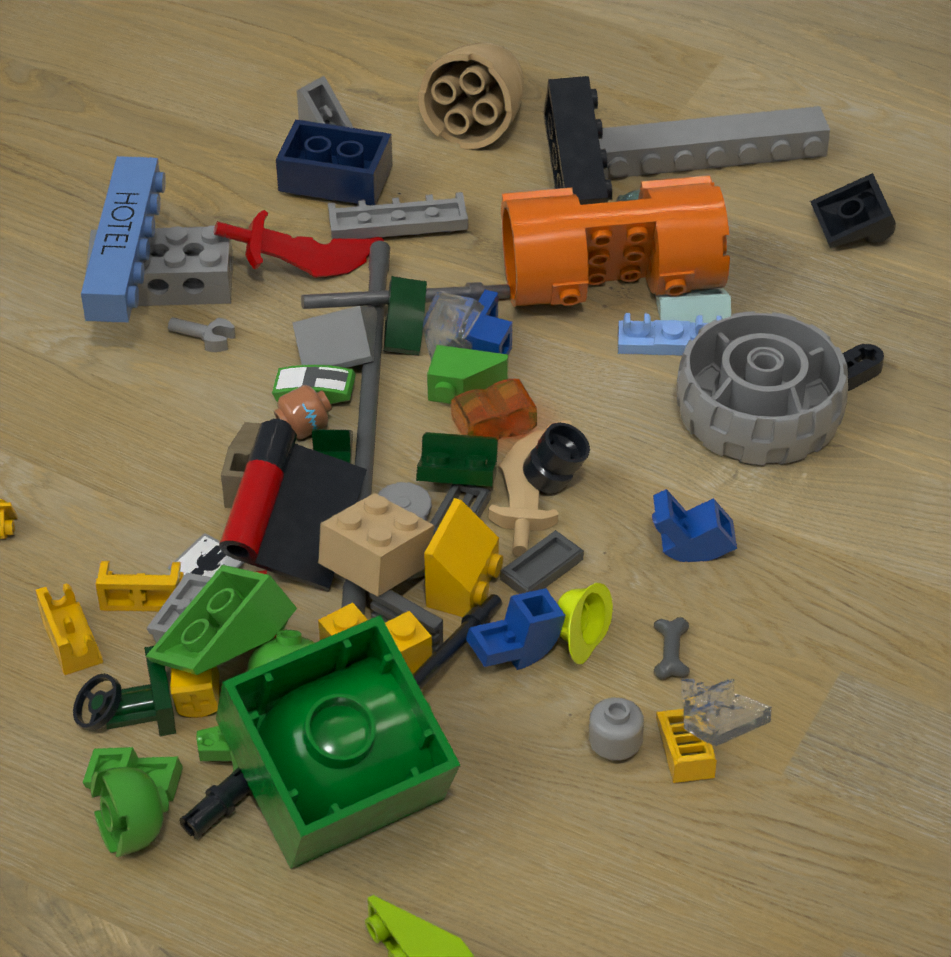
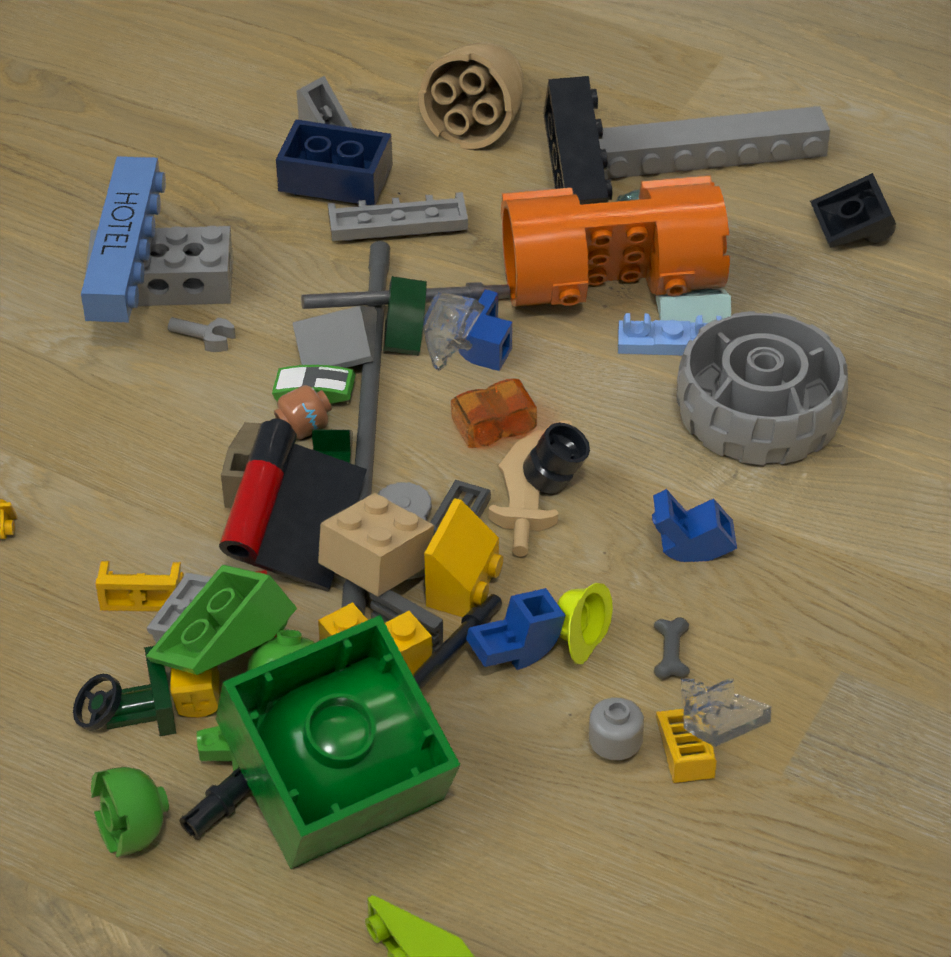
yellow hinge [35,583,103,675] -> none
bright green slope [83,747,183,801] -> none
sticker [167,533,244,577] -> none
red sword [214,210,384,278] -> none
dark green bracket [416,432,498,487] -> none
bright green slope [427,345,508,406] -> none
dark grey tile [500,530,584,594] -> none
black beam [843,344,884,391] -> none

